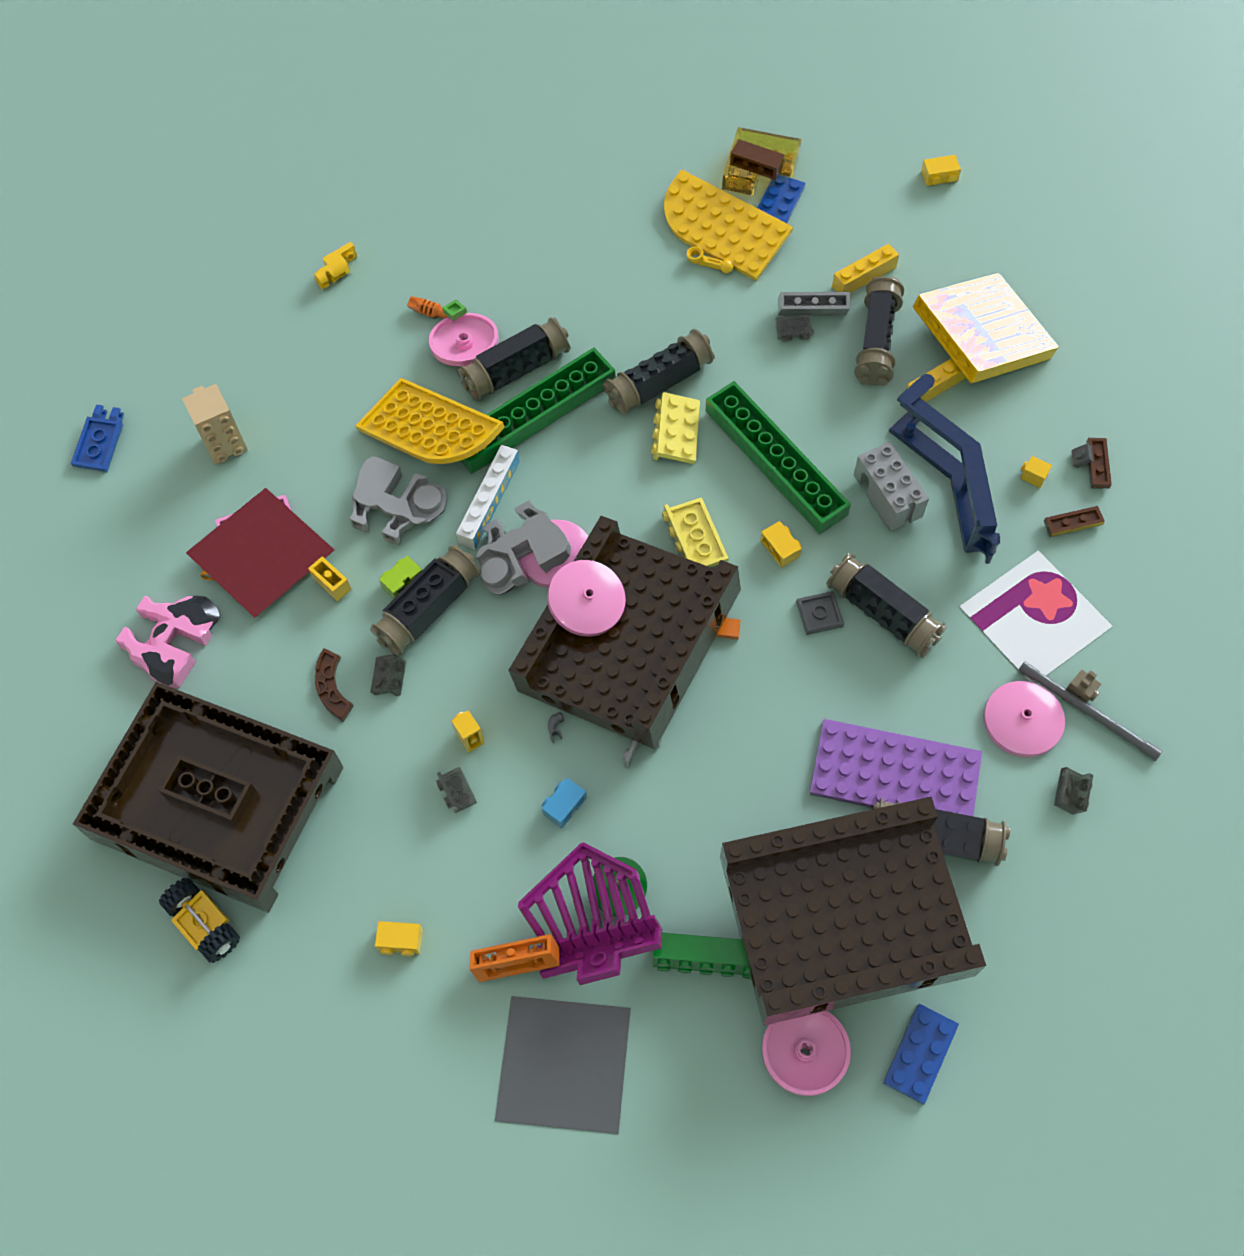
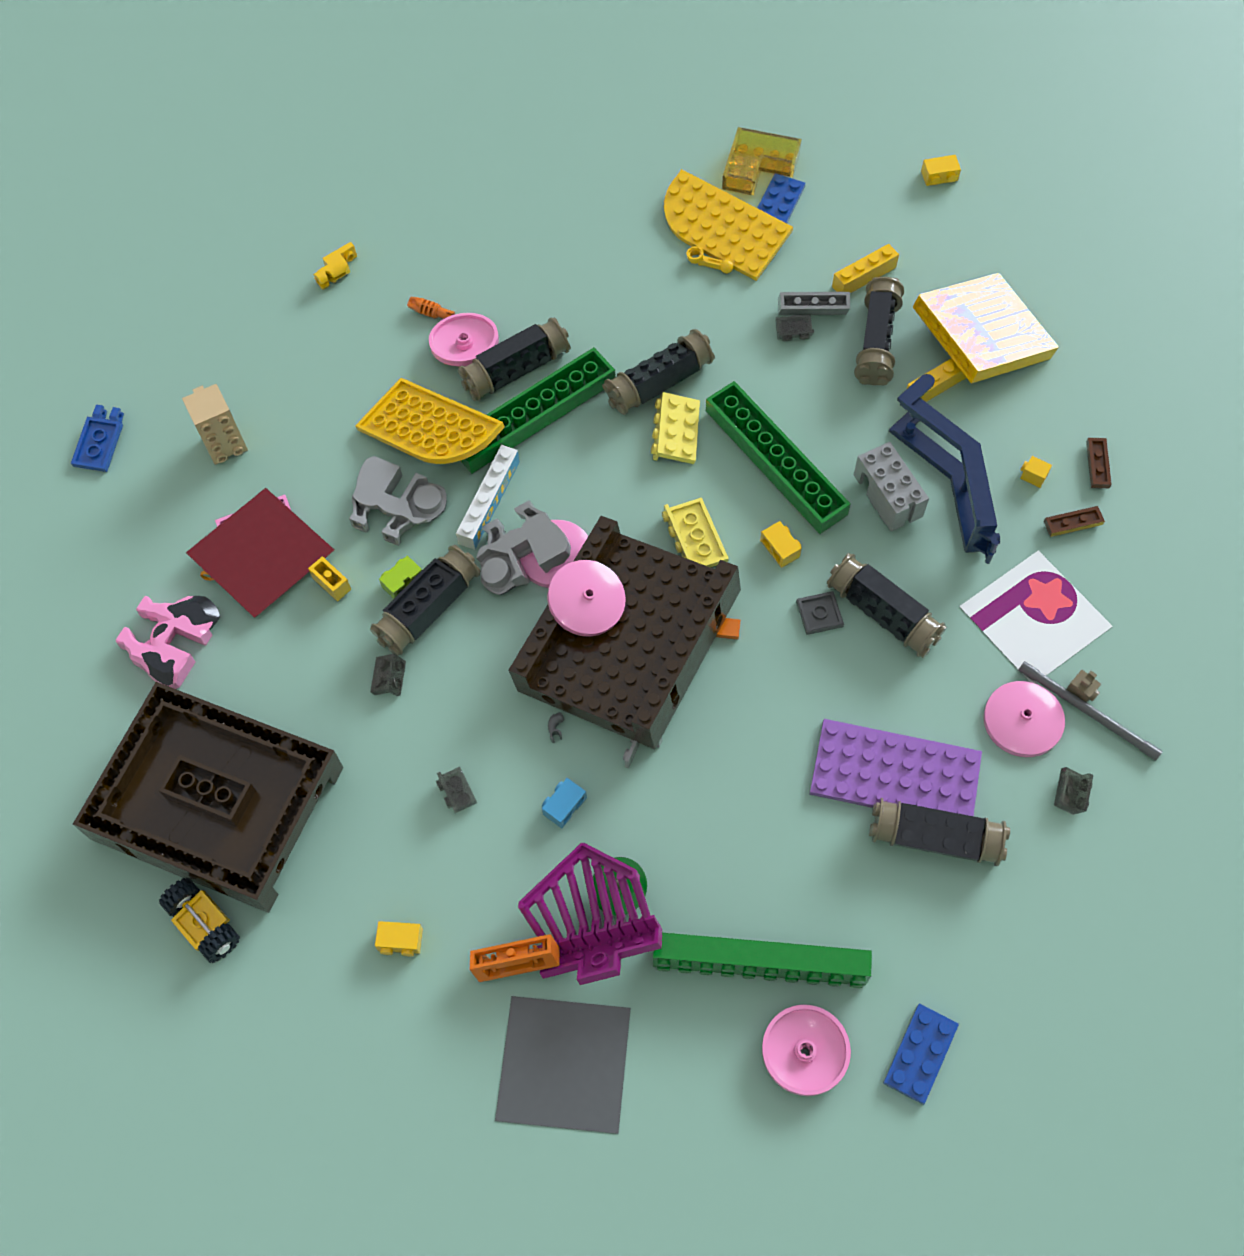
reddish brown tile [315,648,353,722] -> none
bright green plate [442,300,467,321] -> none
yellow brick [451,710,485,753] -> none
dark brown brick [720,796,987,1026] -> none
reddish brown brick [730,139,785,180] -> none
dark grey plate [1072,443,1093,468] -> none

